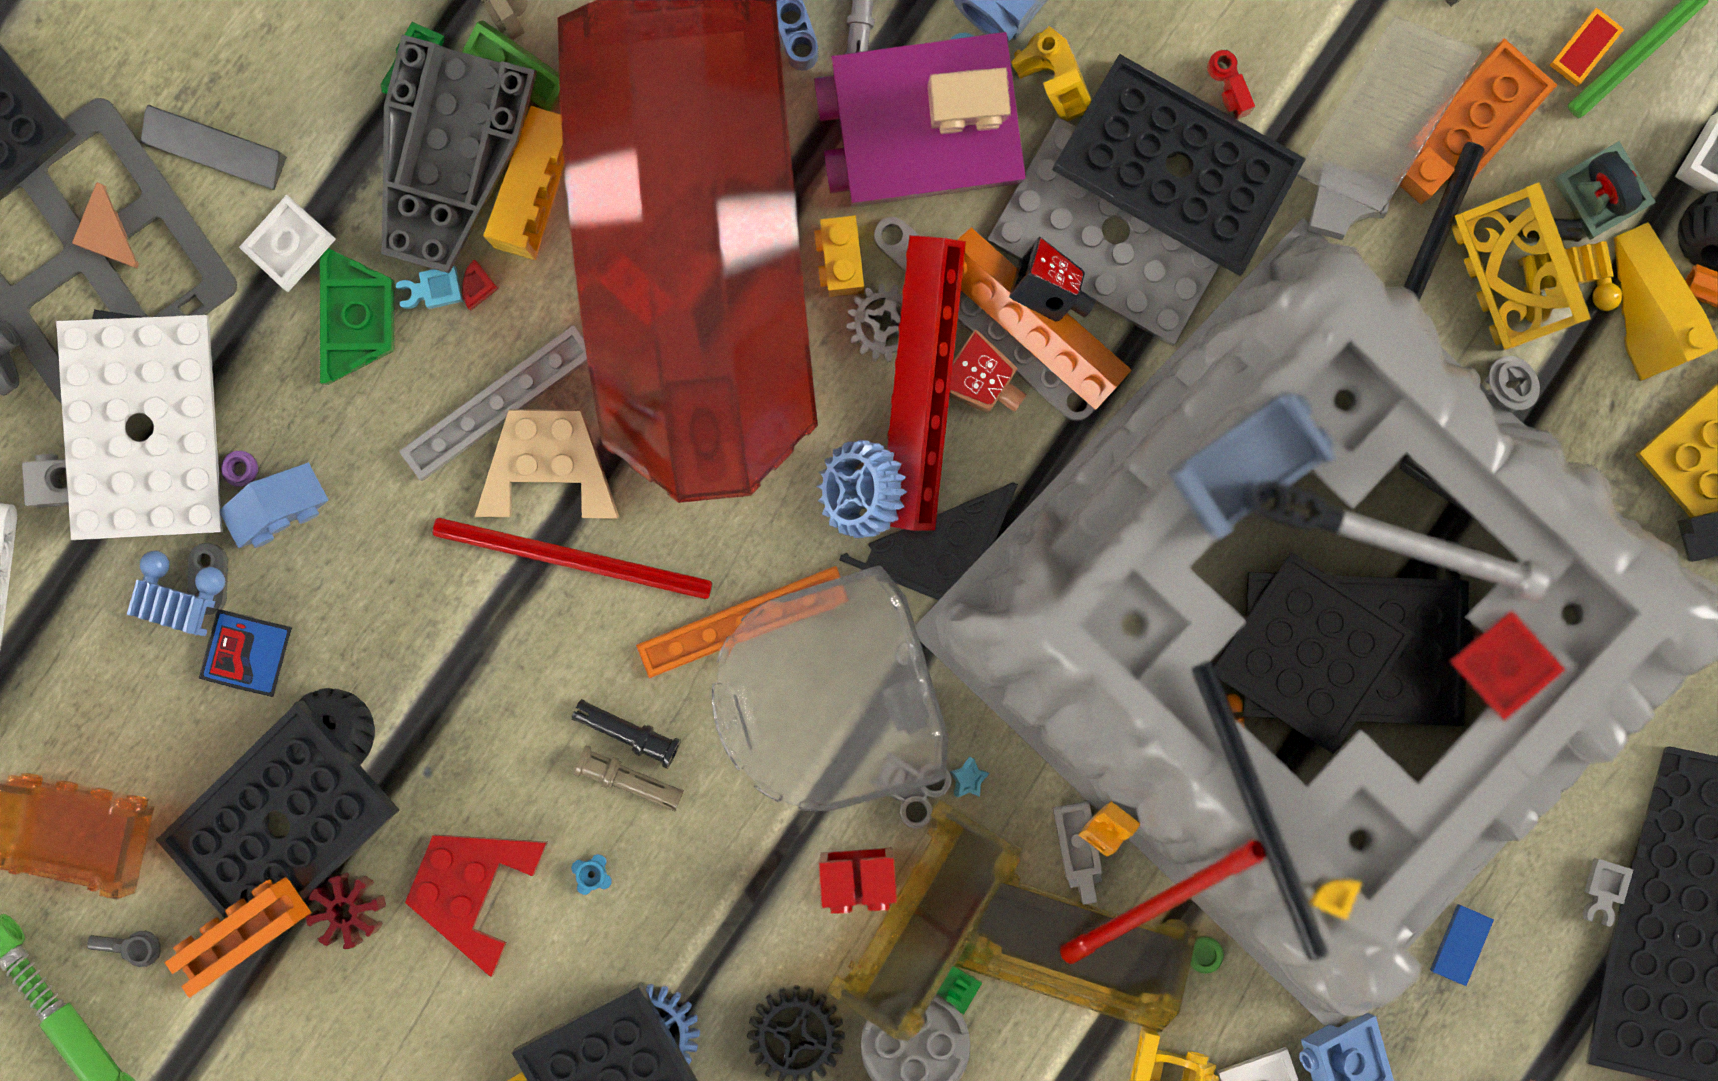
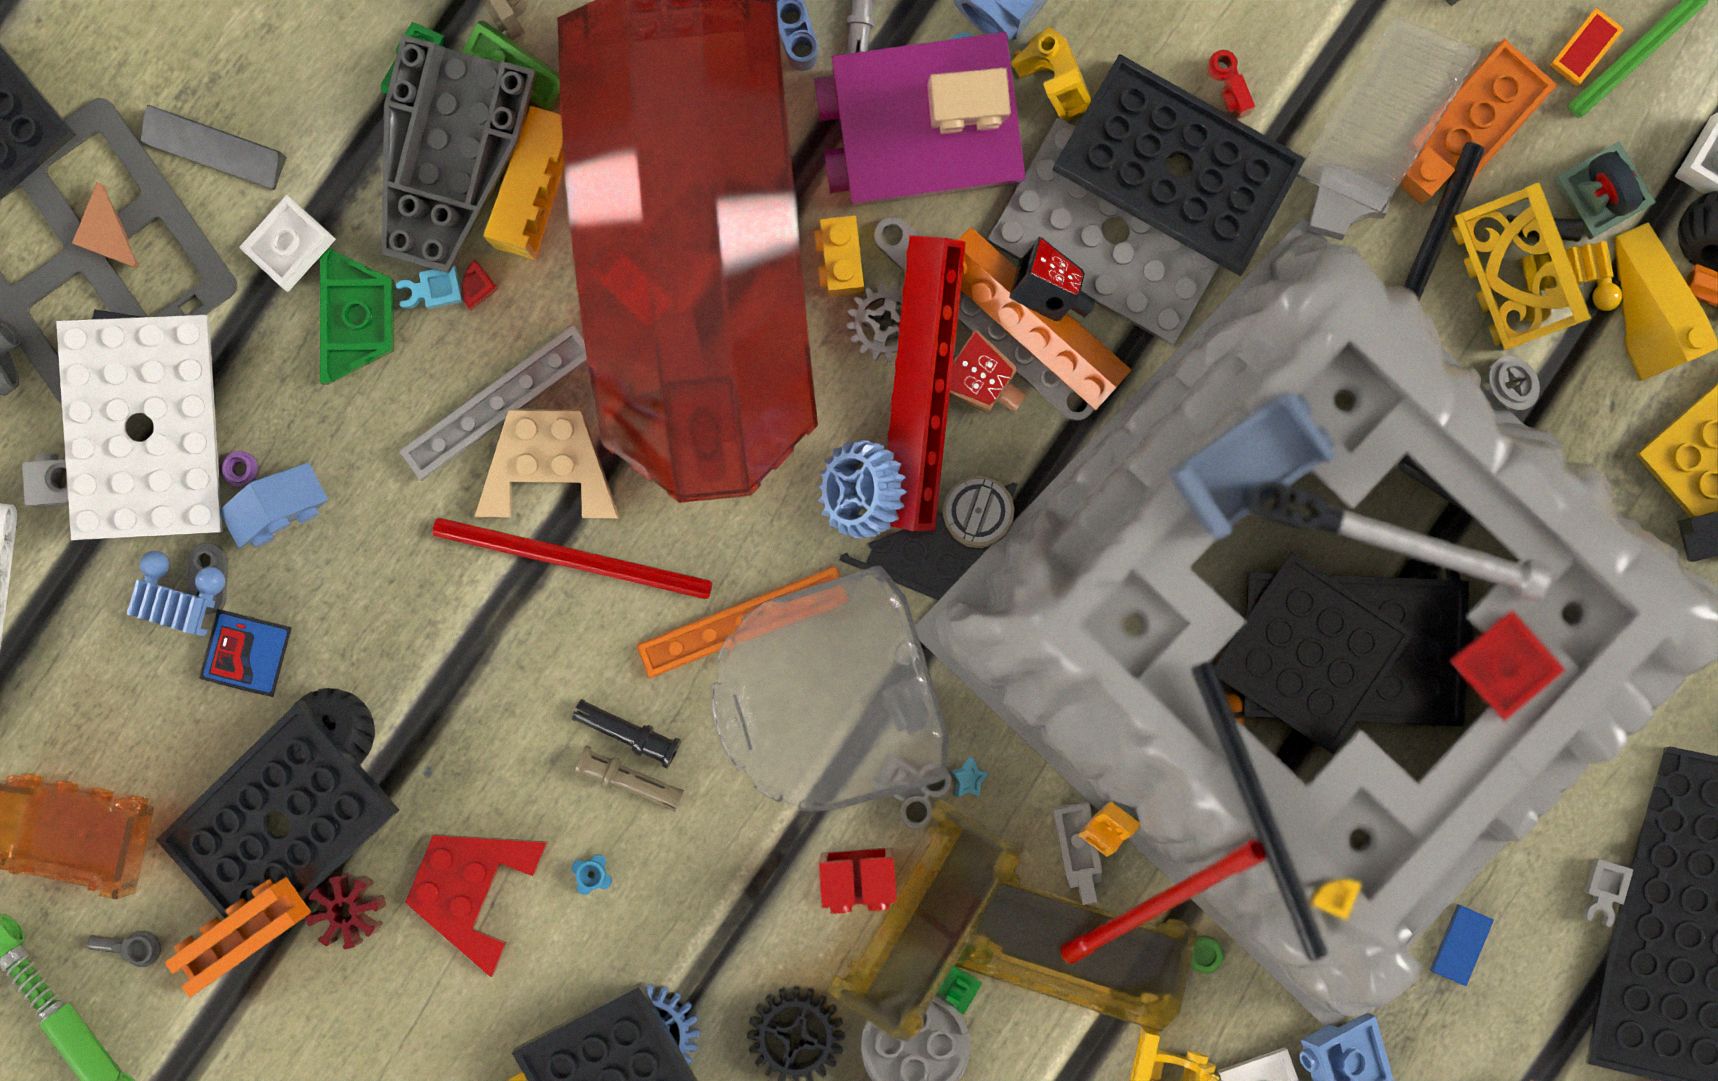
none -> tile [943,475,1015,548]

